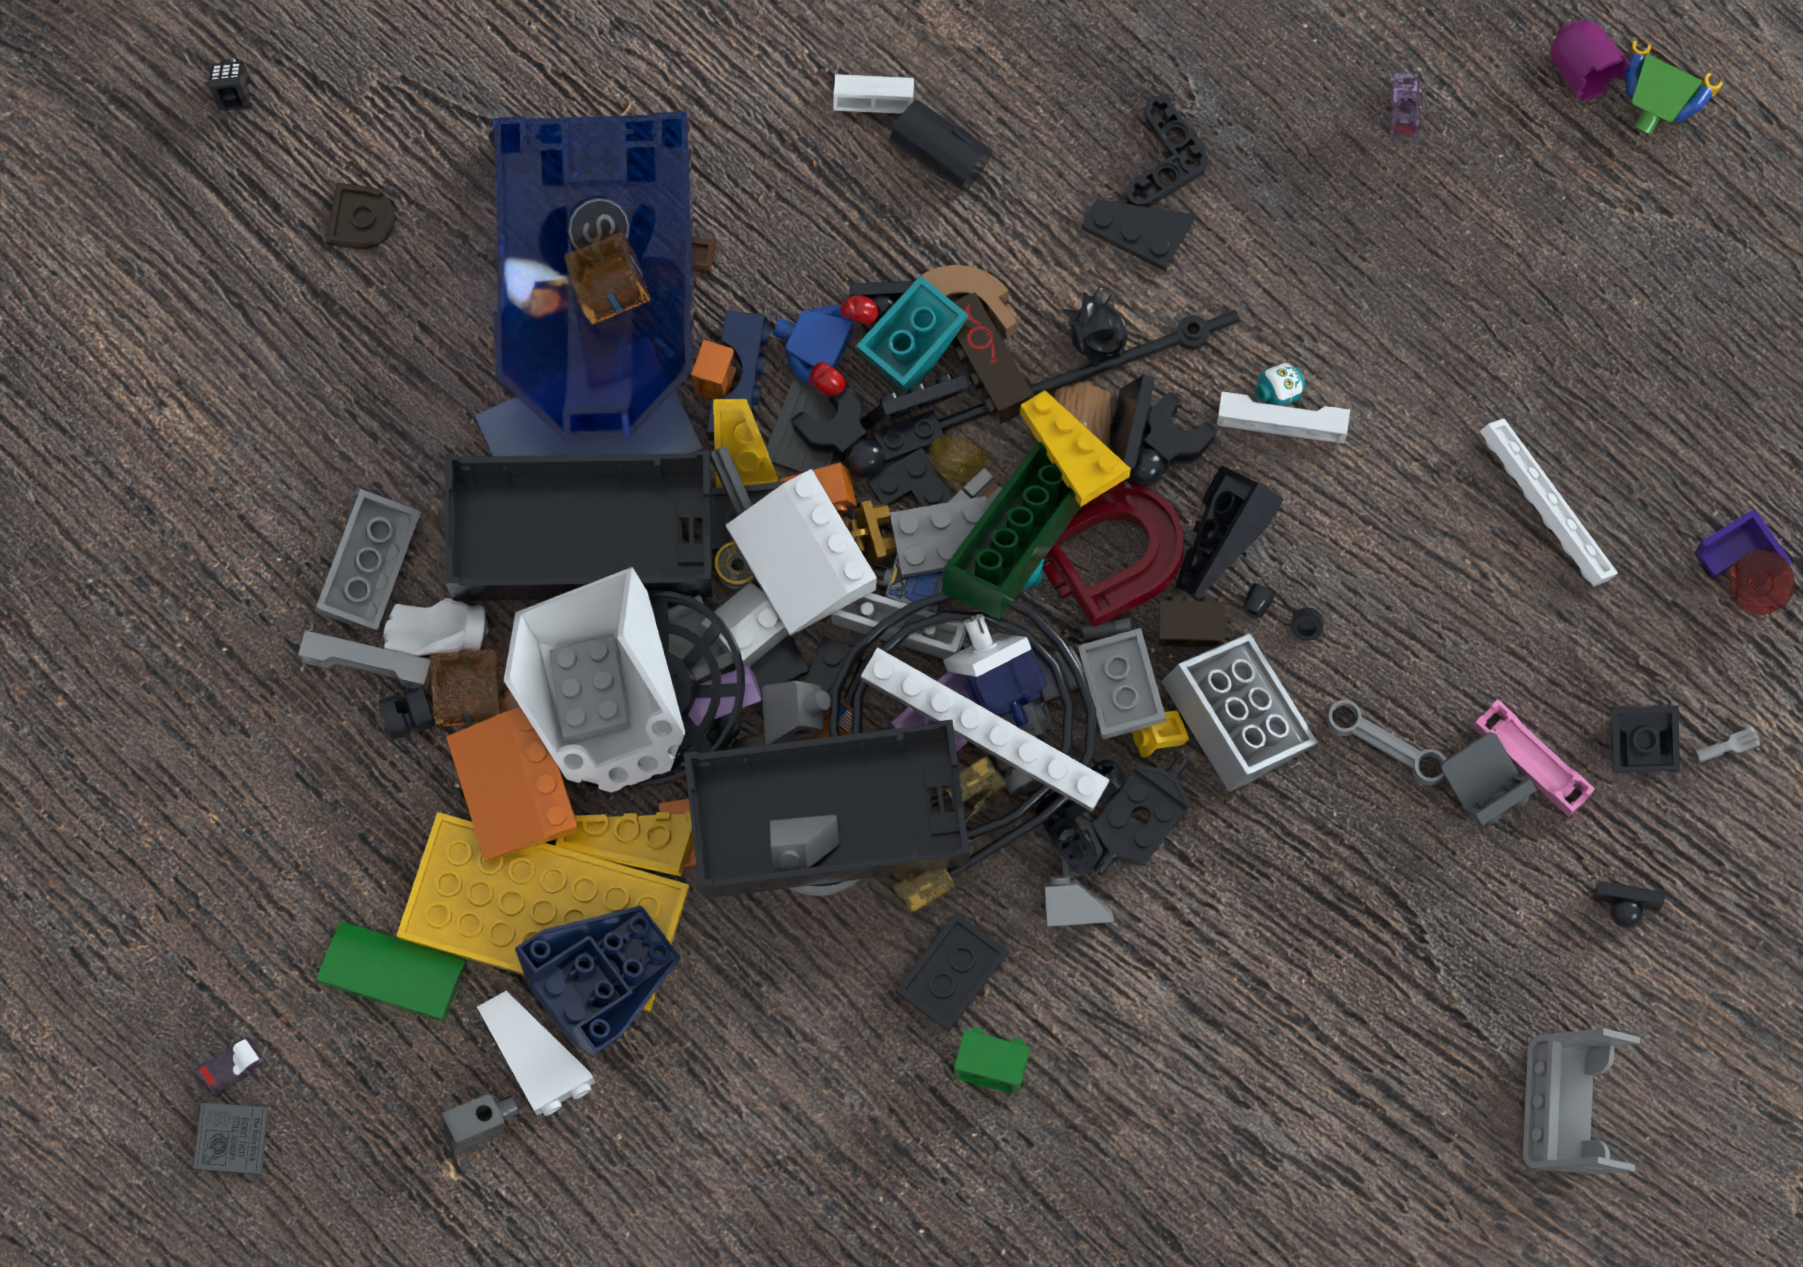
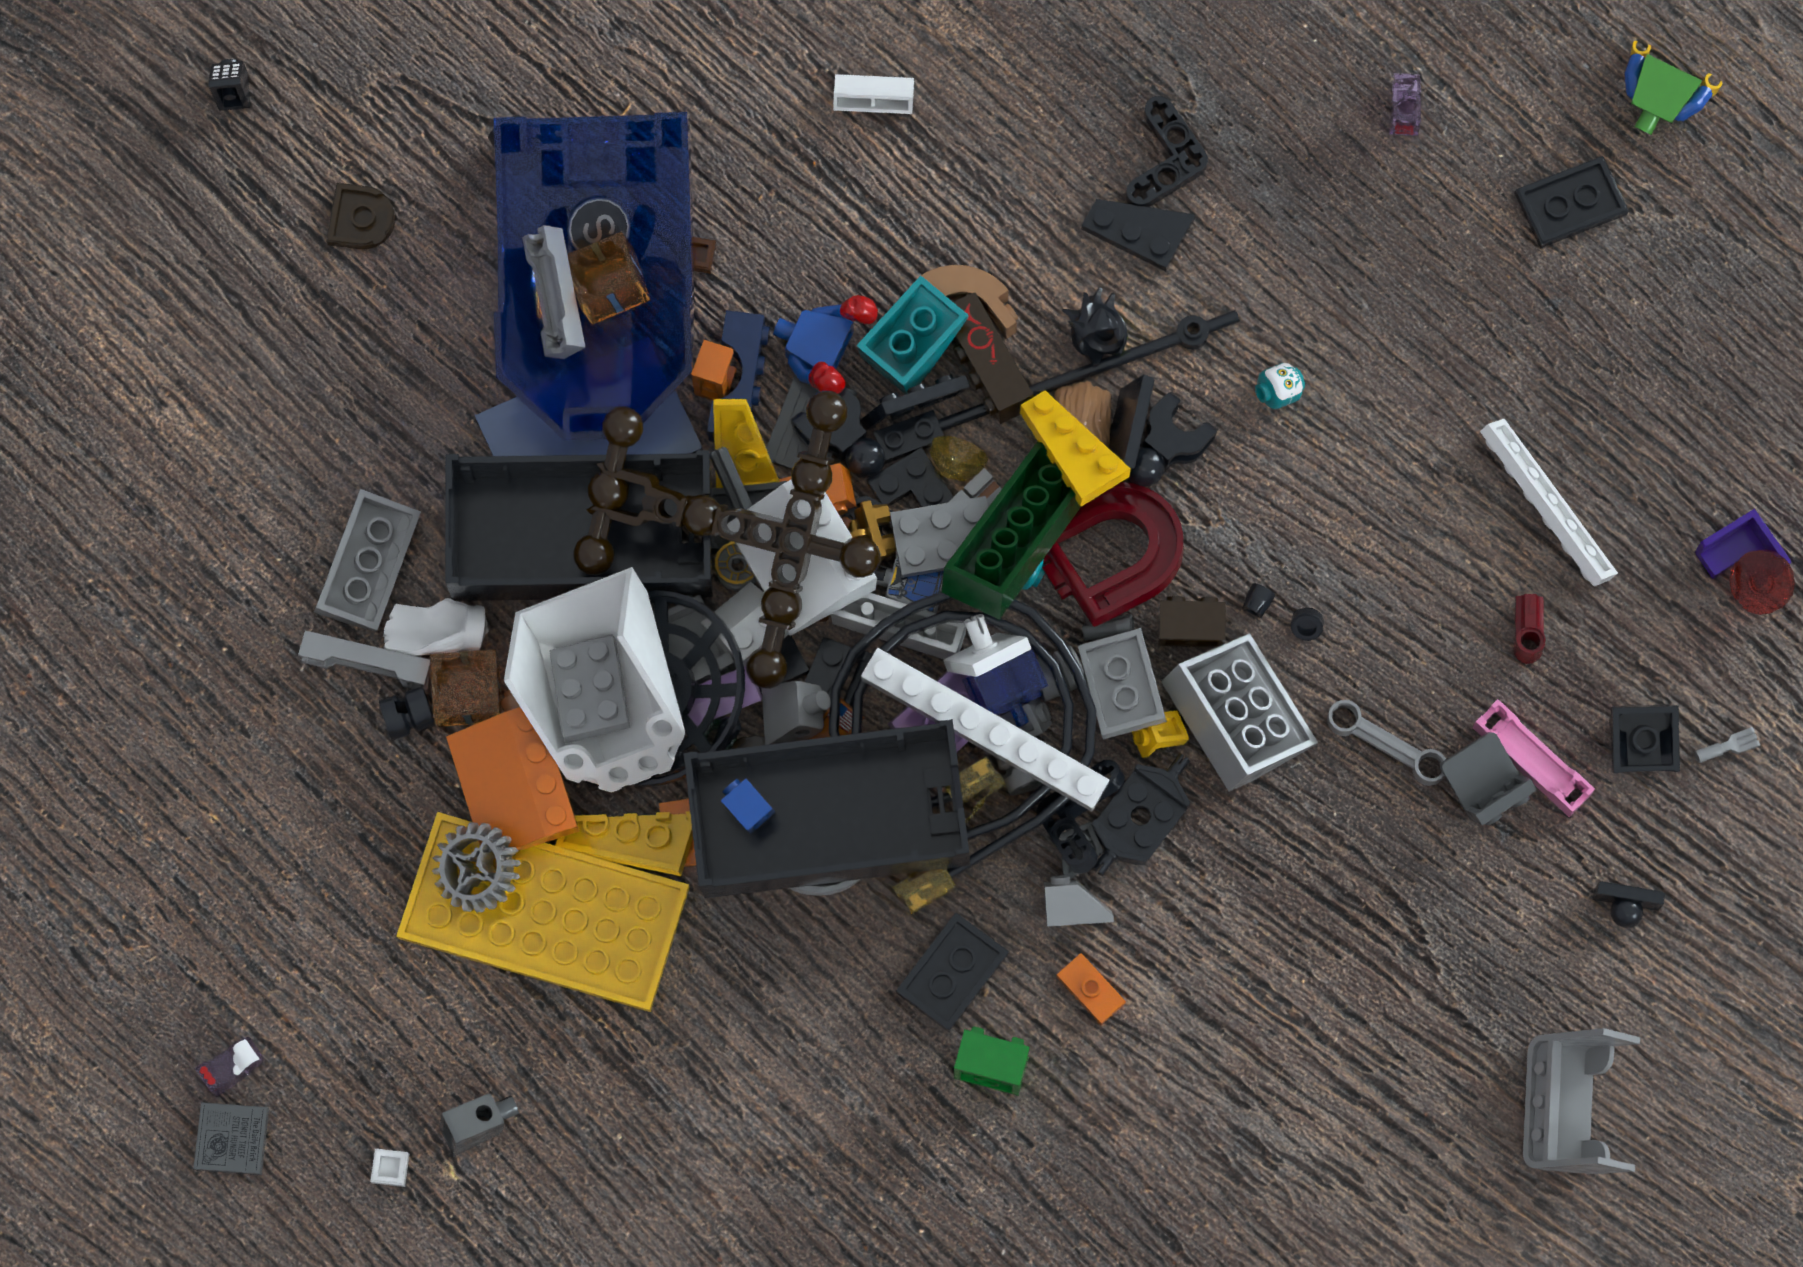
green slope [316,921,466,1023] -> none
white slope [477,991,596,1116] -> none
dark blue wedge [515,905,681,1055] -> none
light grey slope [770,815,840,872] -> none
black tile [849,281,913,323] -> none
black piece [889,100,992,192] -> none
black wedge [1175,465,1284,599] -> none
white piece [1217,392,1350,444] -> none
magenta cylinder [1550,20,1630,101] -> none
none -> white tile [370,1149,410,1187]
none -> light grey gear [432,822,522,912]
none -> light grey piece [522,225,585,359]
none -> dark brown piece [573,390,881,689]
none -> blue brick [721,779,776,835]
none -> orange plate [1056,953,1126,1025]
none -> dark red piece [1513,594,1546,664]
none -> black tile [1515,156,1629,248]

